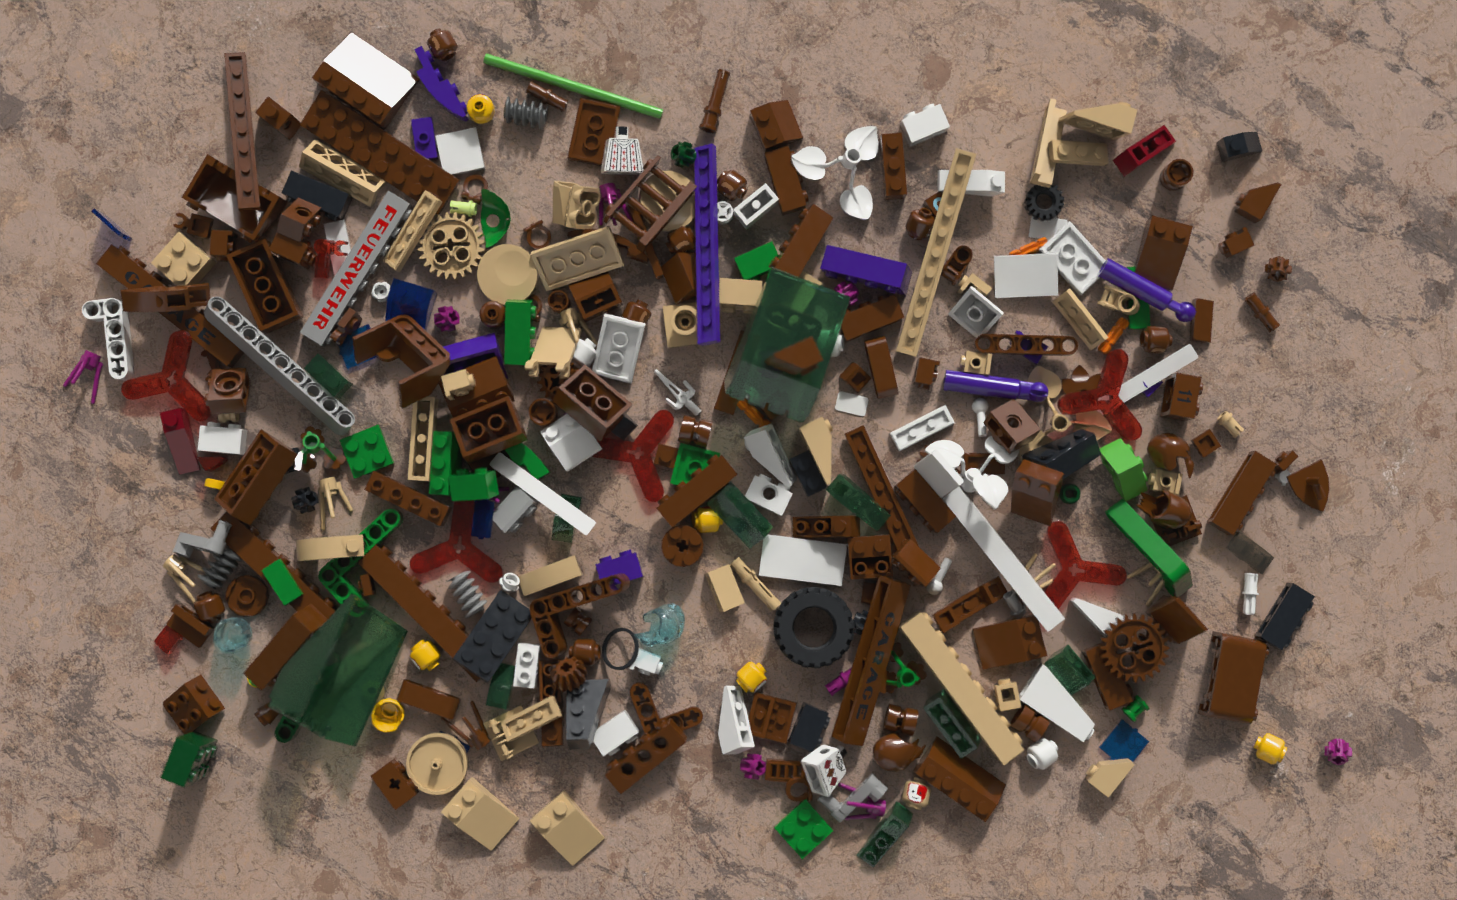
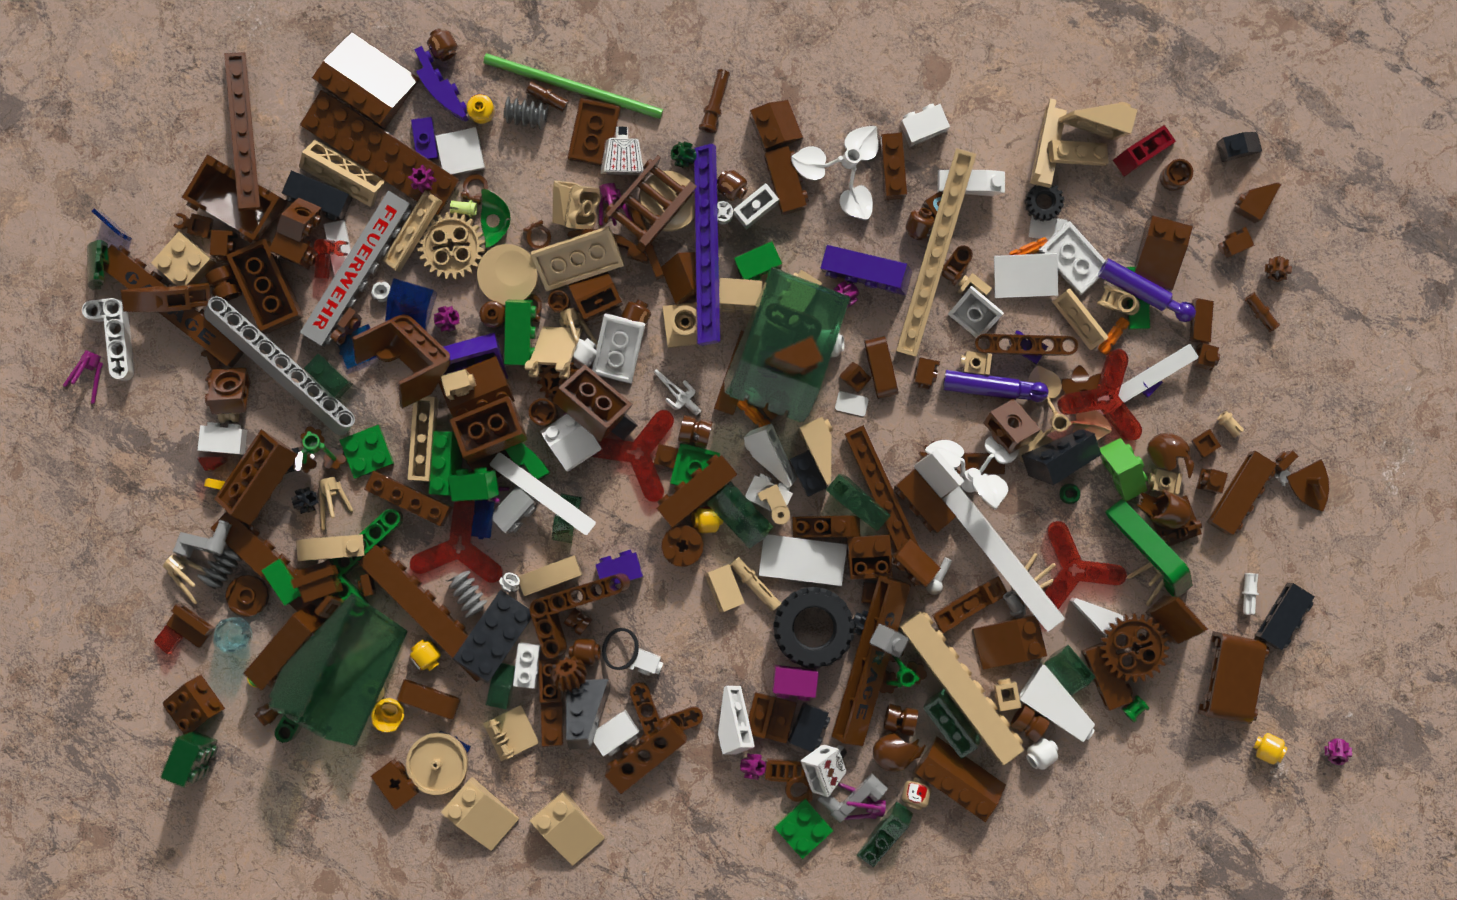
clear red piece [121,330,212,422] -> none
dark red slope [159,408,201,475] -> none
reddish brown head [193,591,225,624] -> none
reddish brown torso [255,97,301,140] -> none
reddish brown plant [440,701,491,751] -> none
tan plate [501,696,562,742] -> none
clear light blue helmet [634,603,685,647] -> none
reddish brown head [665,226,696,254] -> none
yellow head [736,661,767,693] -> none
reddish brown brick [767,204,833,289] -> none
magenta pin [825,667,852,696] -> none
reddish brown brick [836,293,905,343] -> none
white tile [889,405,955,451] -> none
white bar [972,398,989,437] -> none
reddish brown slope [1011,459,1064,526] -> none
tan slope [1085,758,1135,798] -> none
clear blue piece [1099,719,1149,762] -> none
reddish brown head [1139,326,1173,354] -> none
reddish brown brick [1160,373,1203,421] -> none
clear smoke slope [1226,532,1274,574] -> none
none -> dark green slope [87,240,110,290]
none -> reddish brown wheel [205,265,242,302]
none -> reddish brown plate [291,559,344,603]
none -> reddish brown slope [315,595,349,620]
none -> magenta gear [408,165,436,193]
none -> tan leg [757,484,790,524]
none -> magenta brick [772,665,818,701]
none -> light grey slope [869,624,909,659]
none -> reddish brown brick [1191,343,1220,371]
none -> reddish brown brick [1196,468,1228,494]

